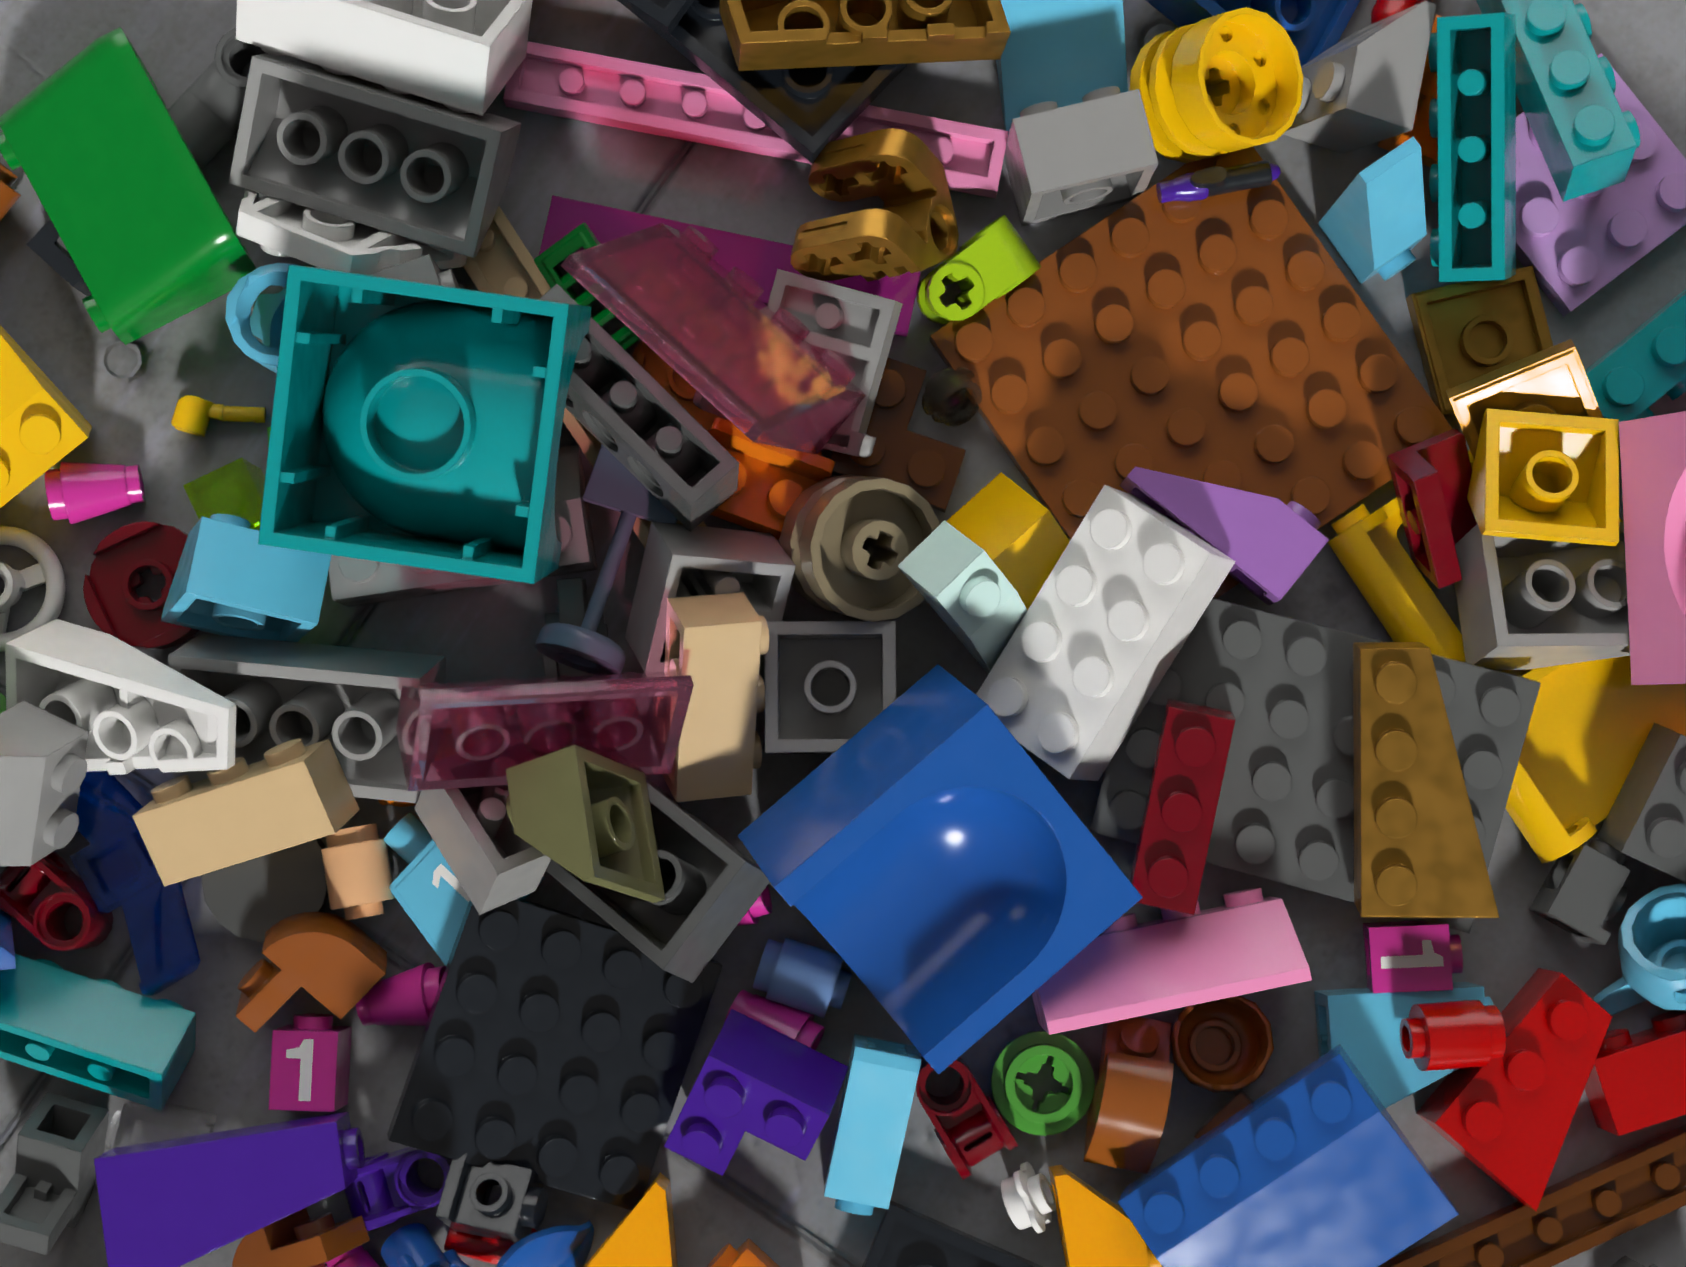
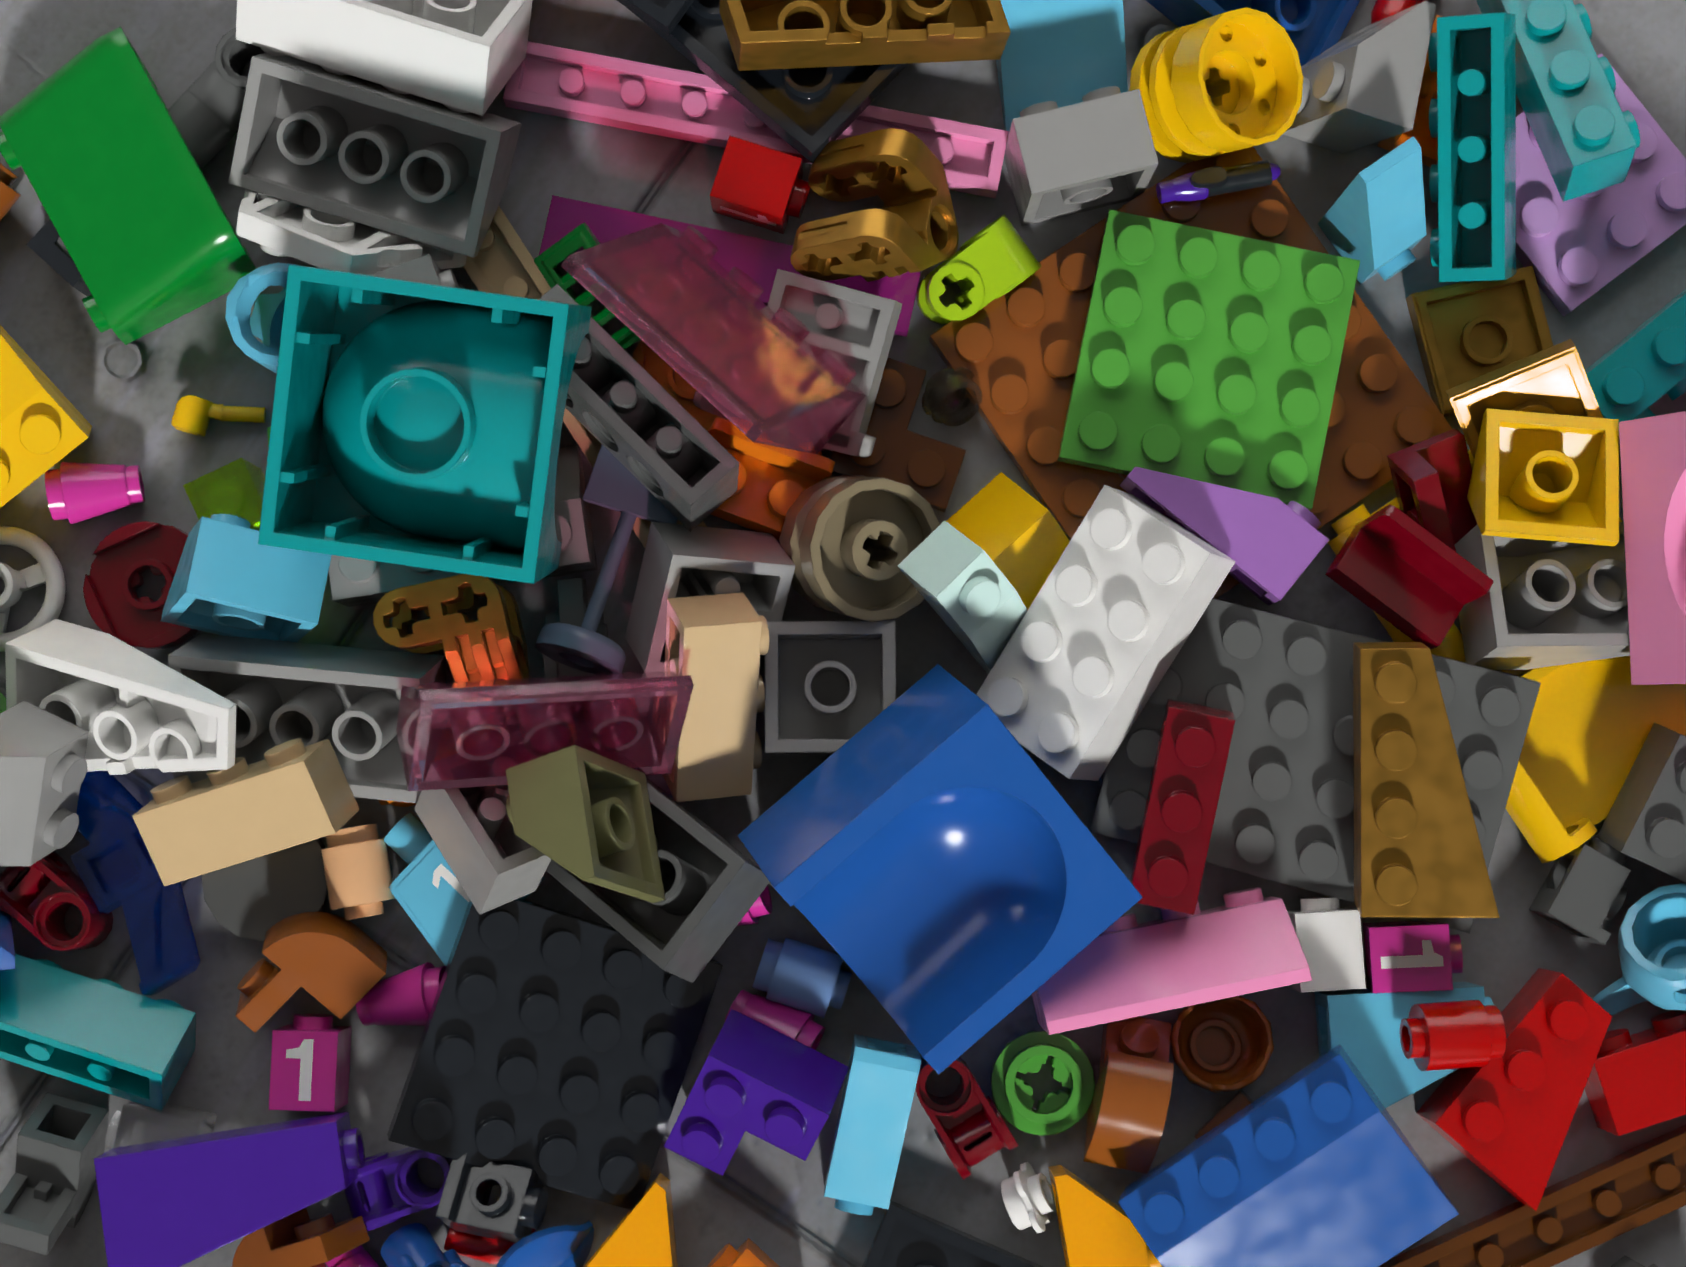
none -> pearl gold piece [373,574,530,707]
none -> red brick [709,135,810,234]
none -> bright green plate [1057,209,1360,511]
none -> white brick [1287,896,1366,993]
none -> dark red panel [1325,505,1494,650]

